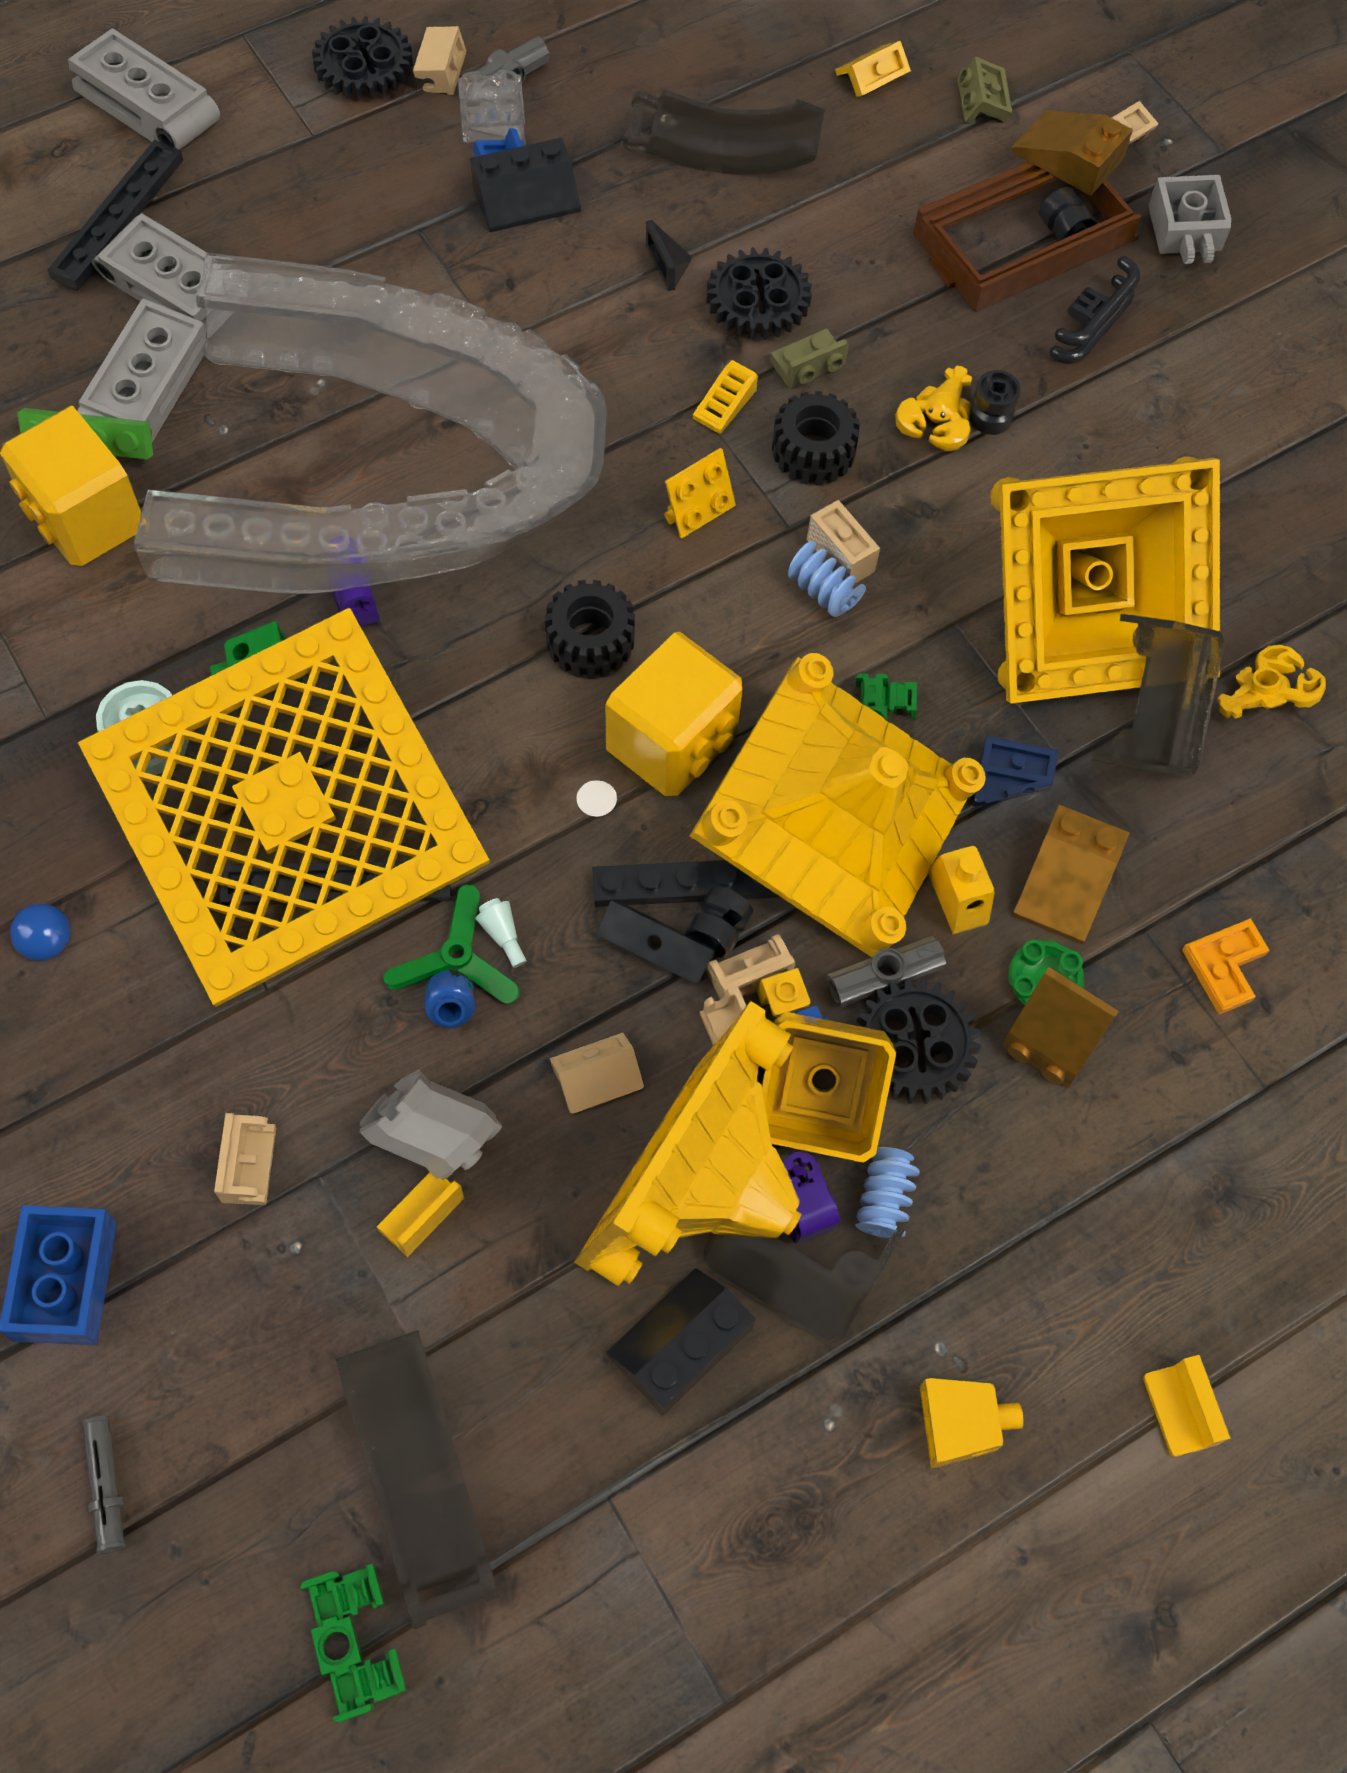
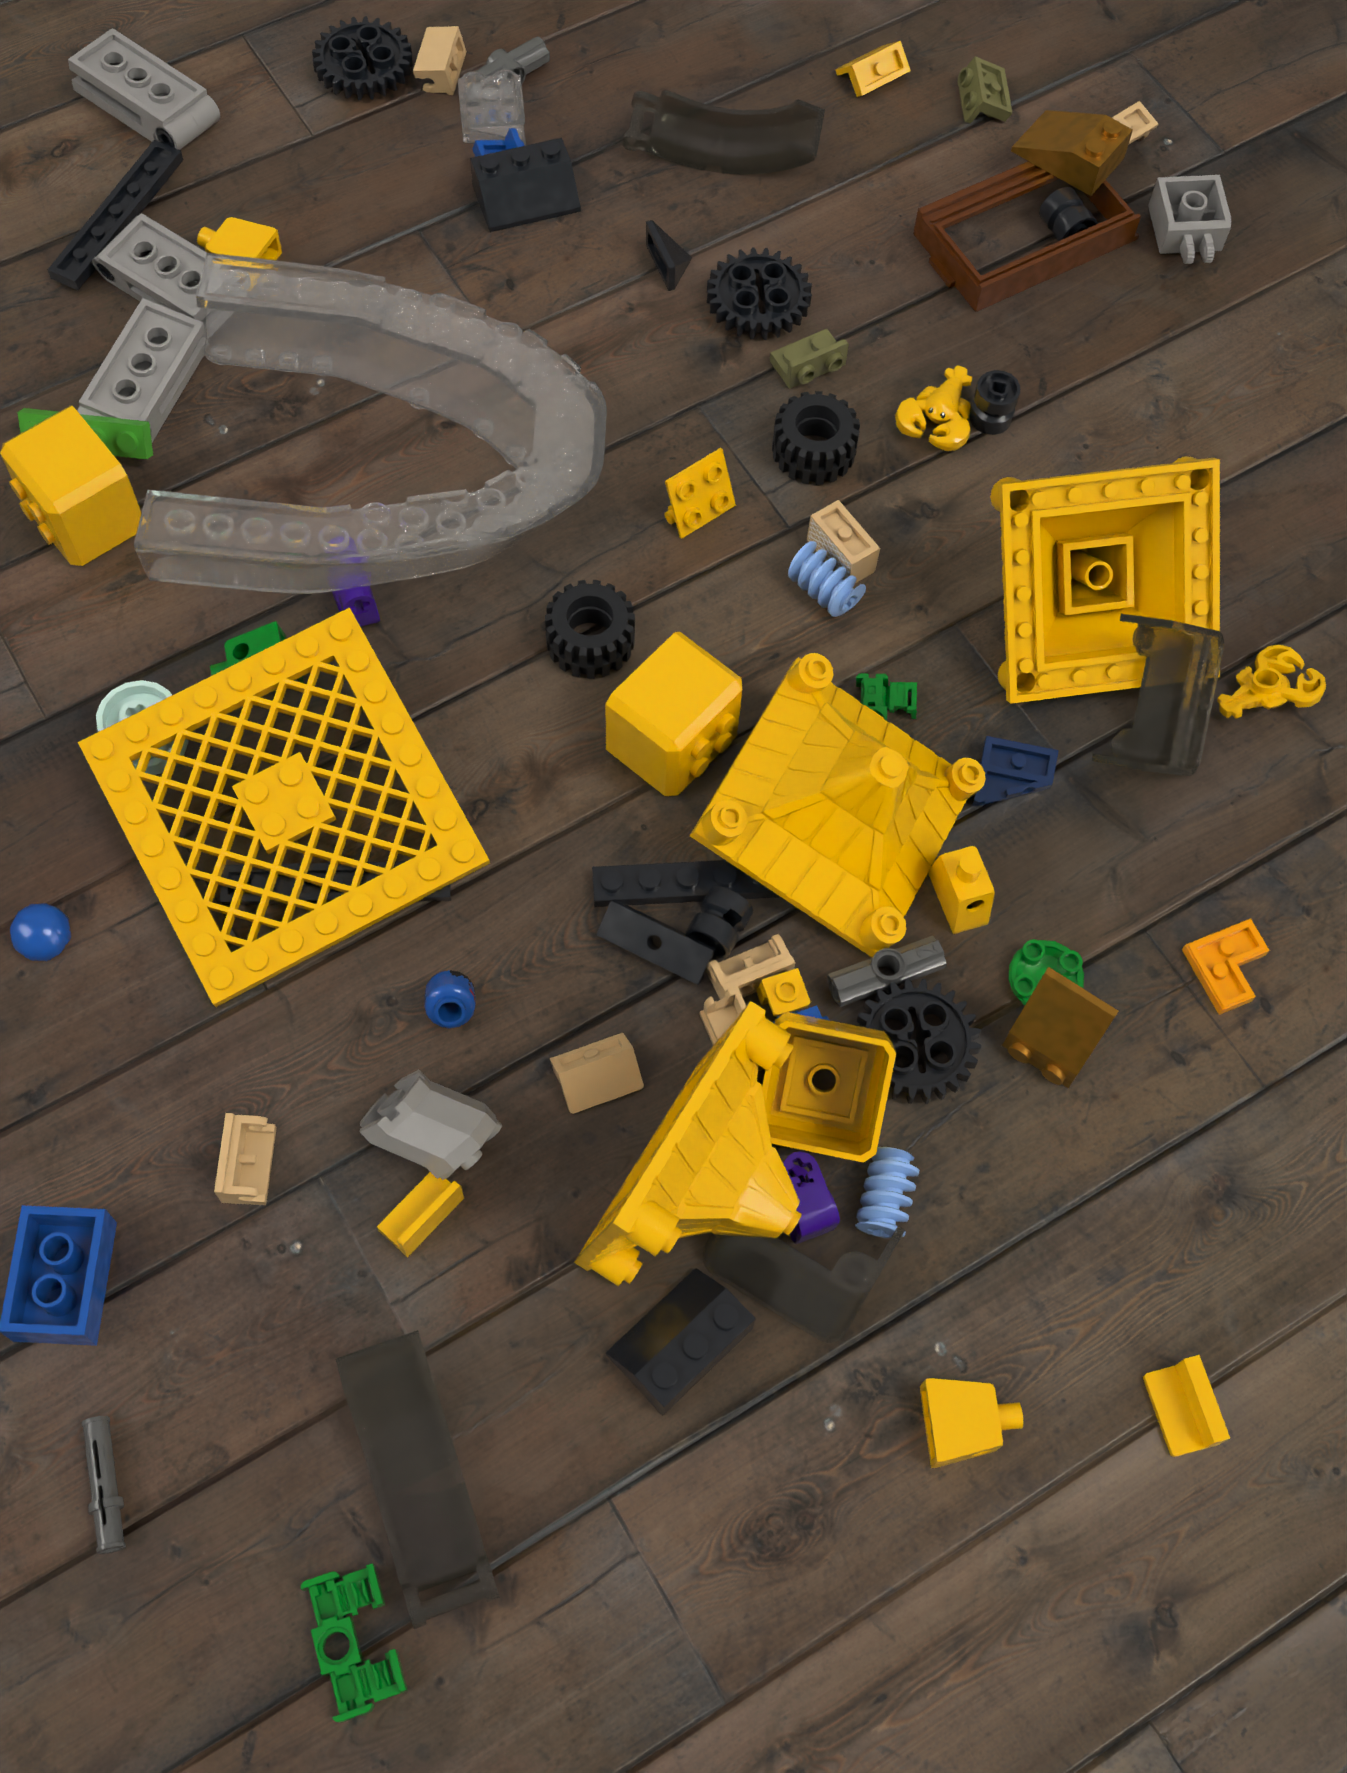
green piece [383,884,520,1004] -> none
light aqua cone [475,898,527,968] -> none
white sticker [577,780,617,817] -> none
yellow slope [693,360,758,434] -> none
pearl gold slope [1012,804,1130,944] -> none
black piece [1049,256,1140,363] -> none
none -> yellow torso [197,217,282,294]

